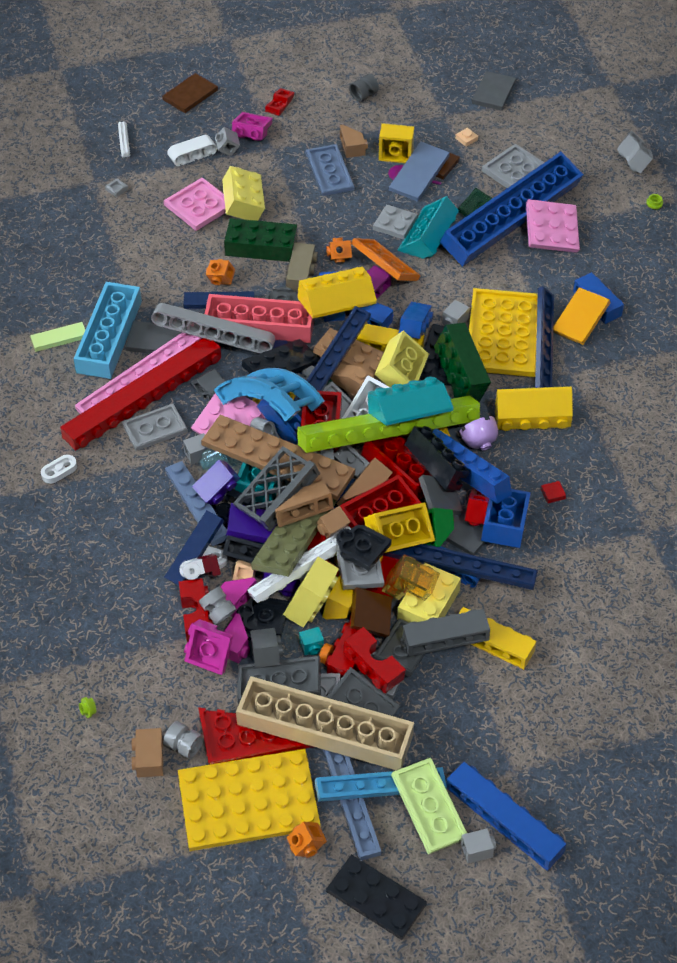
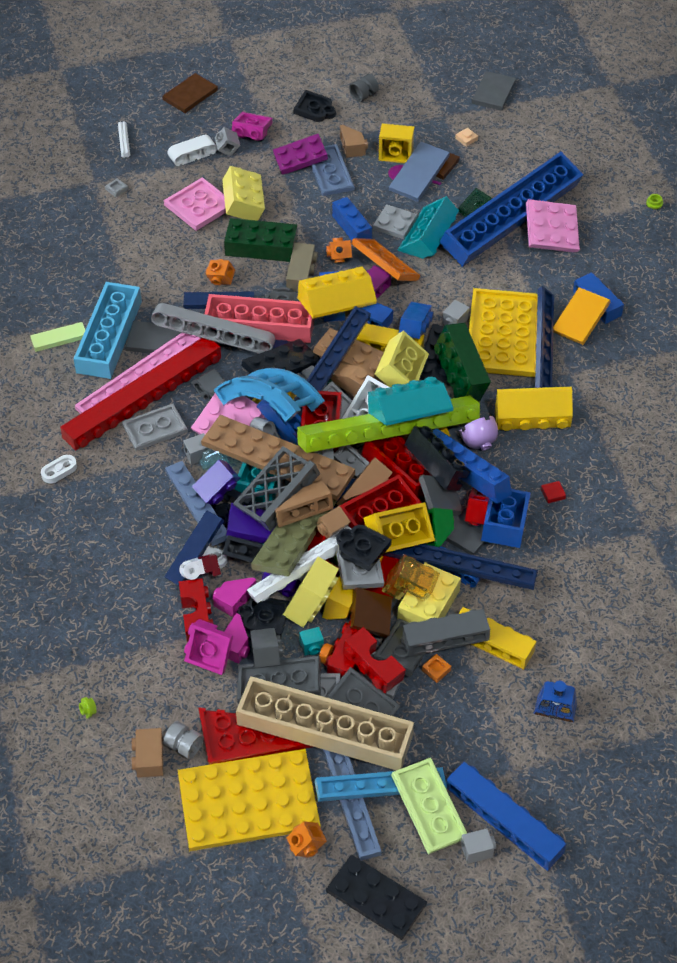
light grey wheel [199,586,237,625] -> none
light nougat plate [232,560,256,580] -> none
red slope [265,88,295,116] -> none
light grey plate [482,144,545,188] -> none
light grey brick [617,130,653,174] -> none
none -> magenta plate [273,134,328,175]
none -> black plate [293,90,336,122]
none -> blue brick [332,197,372,240]
none -> orange plate [422,654,452,683]
none -> blue torso [534,681,577,722]

